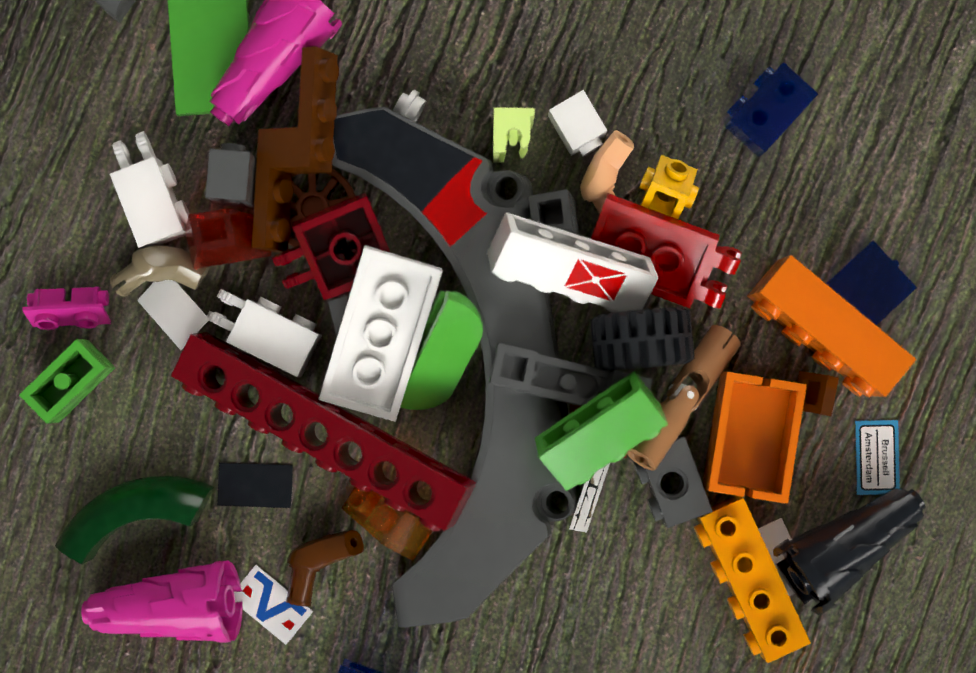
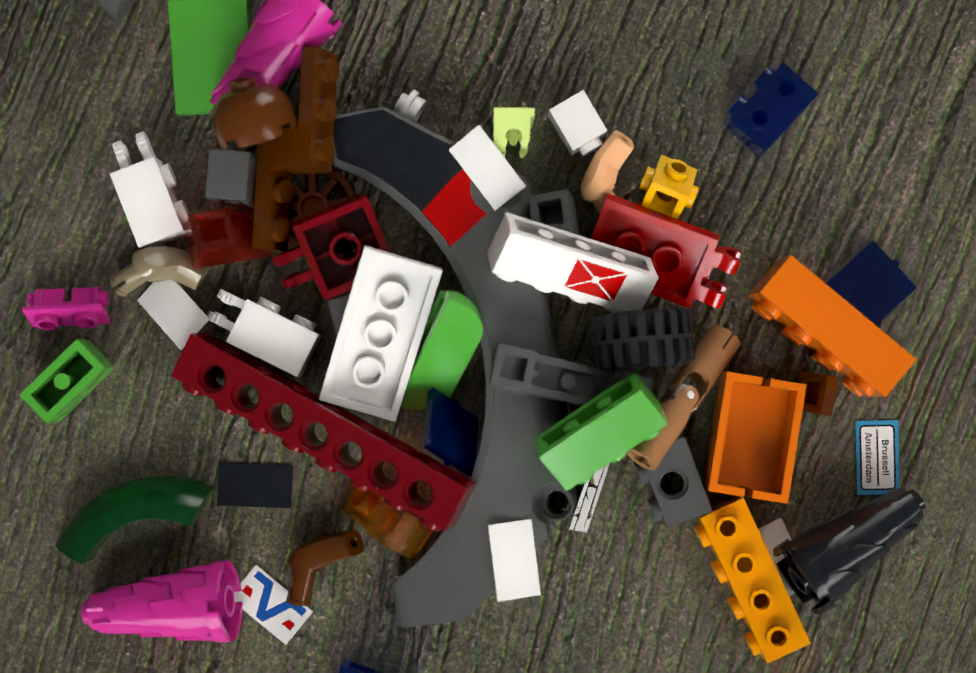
none -> reddish brown cylinder [212,76,297,149]
none -> clear blue piece [423,388,478,477]
none -> white sticker [449,125,526,210]
none -> white sticker [488,519,541,602]

